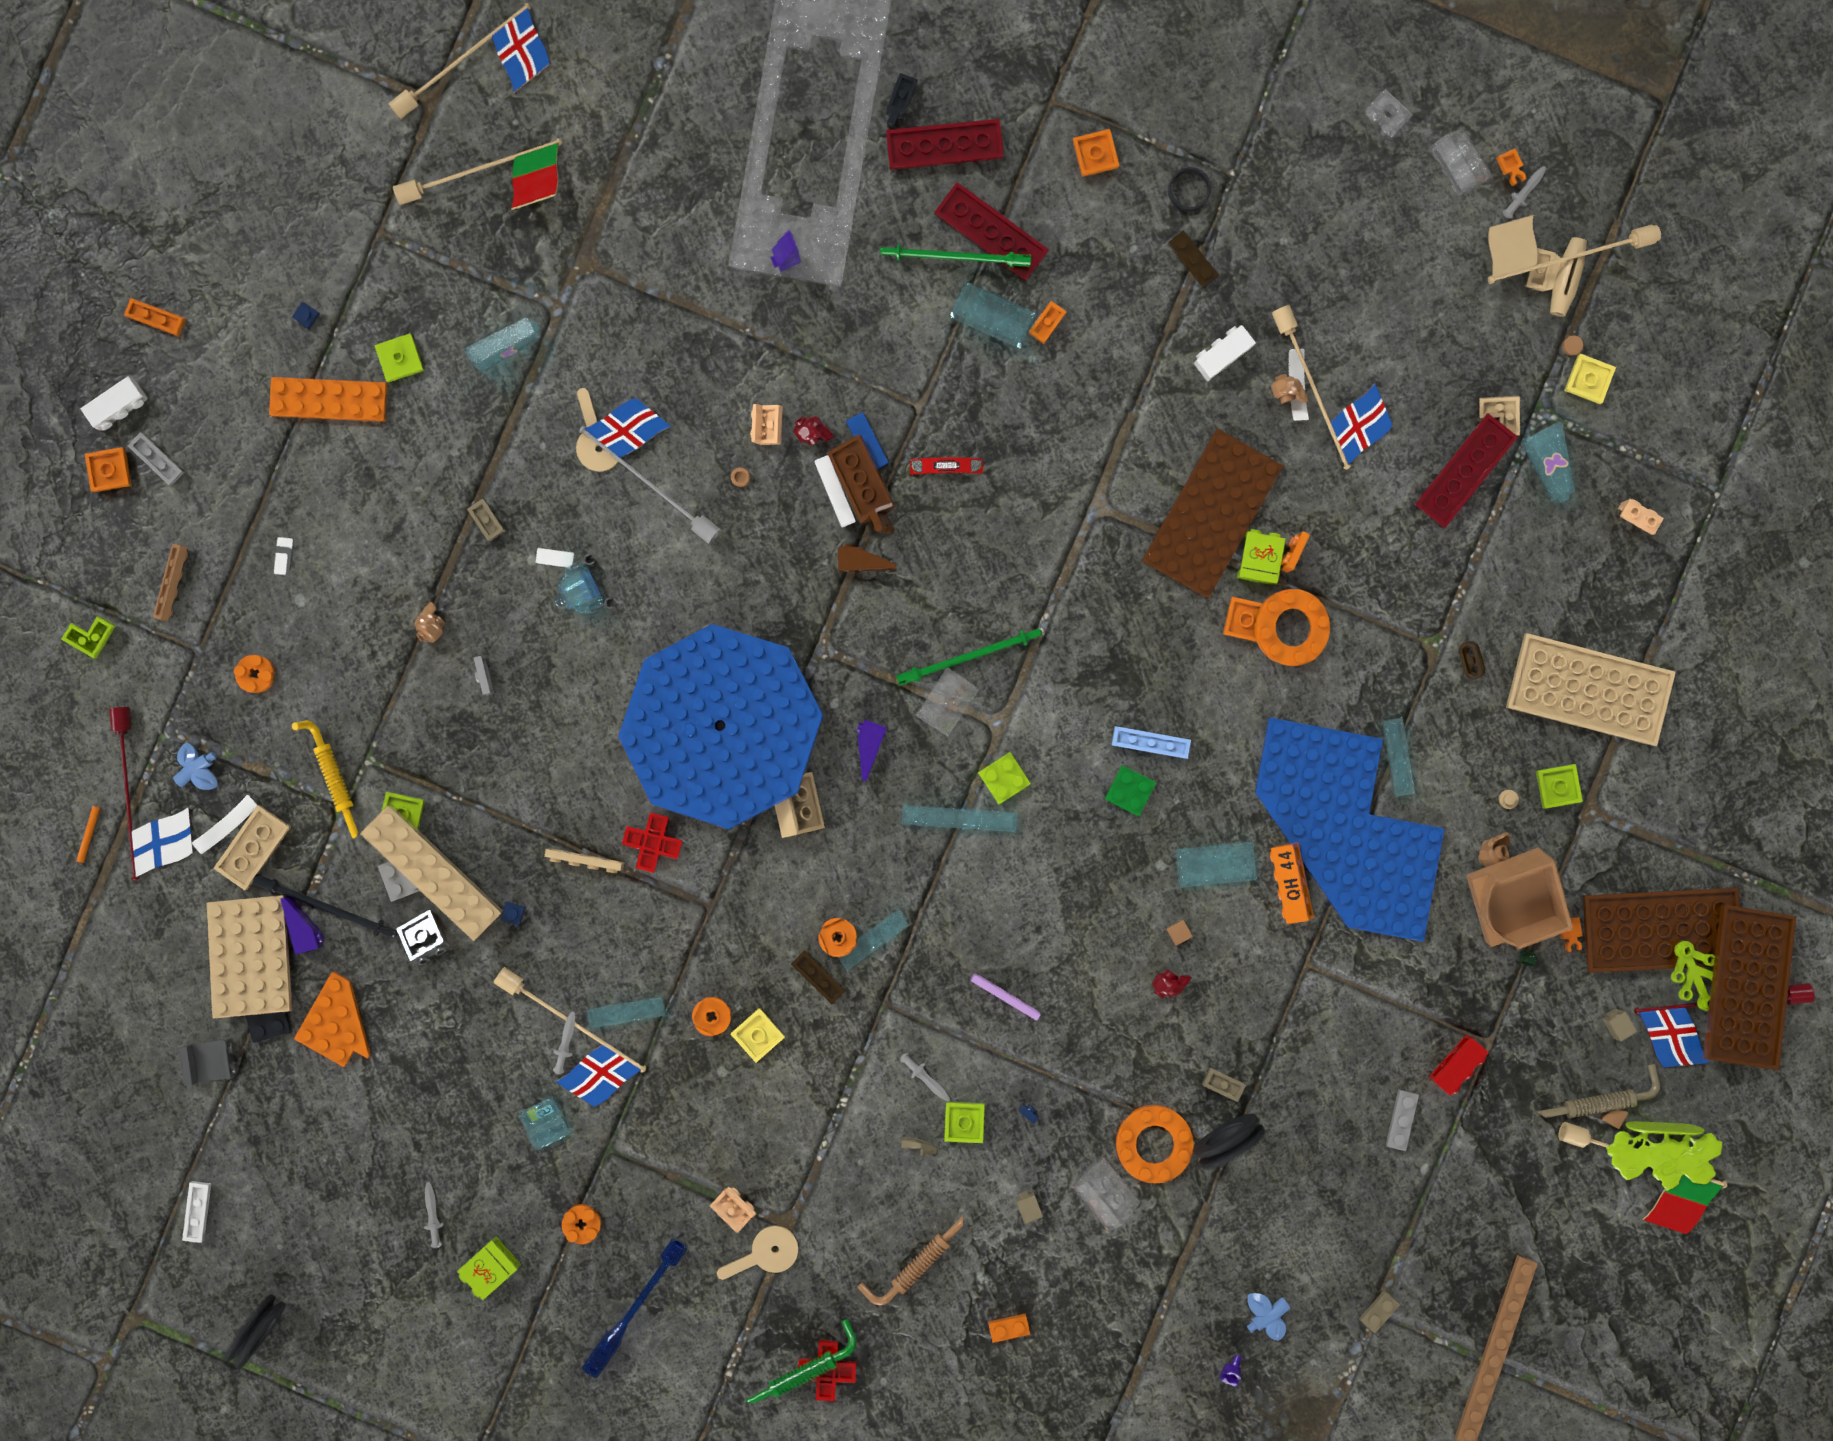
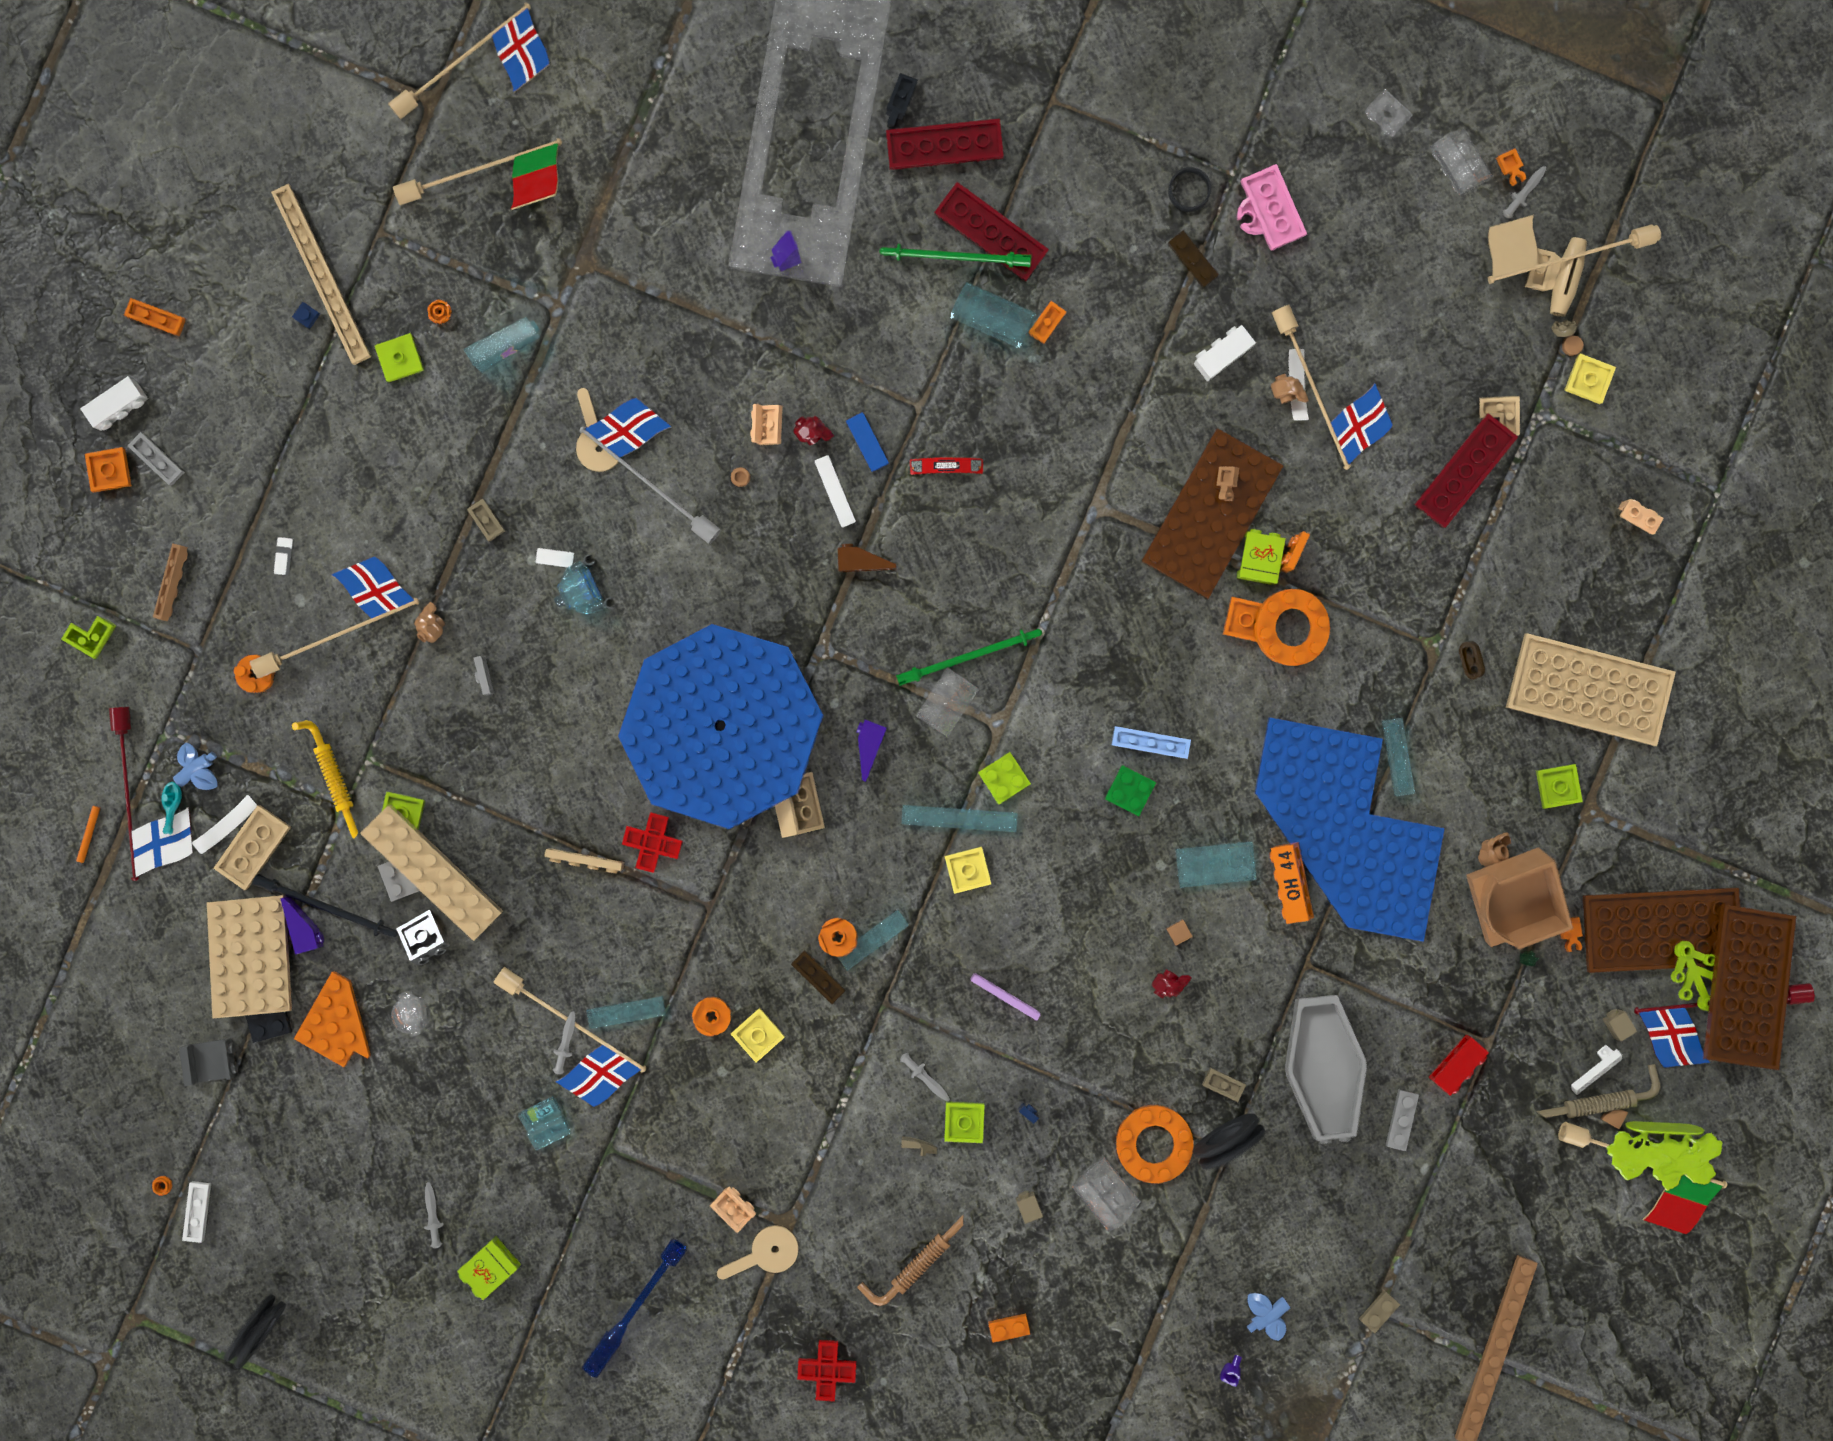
orange plate [269,377,388,422] -> none
dark blue plate [501,901,525,926] -> none
orange plate [562,1204,601,1244] -> none
green piece [744,1319,857,1404] -> none
reddish brown hinge [827,434,896,534] -> none
orange plate [1072,129,1119,177] -> none
tan plate [1499,790,1519,809] -> none
clear light blue slope [1521,421,1575,503] -> none
none -> orange plate [152,1176,172,1196]
none -> teal piece [161,781,182,835]
none -> flag [250,557,419,679]
none -> tan plate [271,184,371,365]
none -> clear brick [391,991,431,1036]
none -> orange plate [428,299,452,324]
none -> light yellow plate [945,847,991,894]
none -> medium nougat plate [1217,467,1239,501]
none -> bright pink plate [1236,164,1307,251]
none -> light grey container [1285,995,1367,1143]
none -> dark tan plate [1552,320,1577,337]
none -> white hinge [1571,1045,1622,1095]

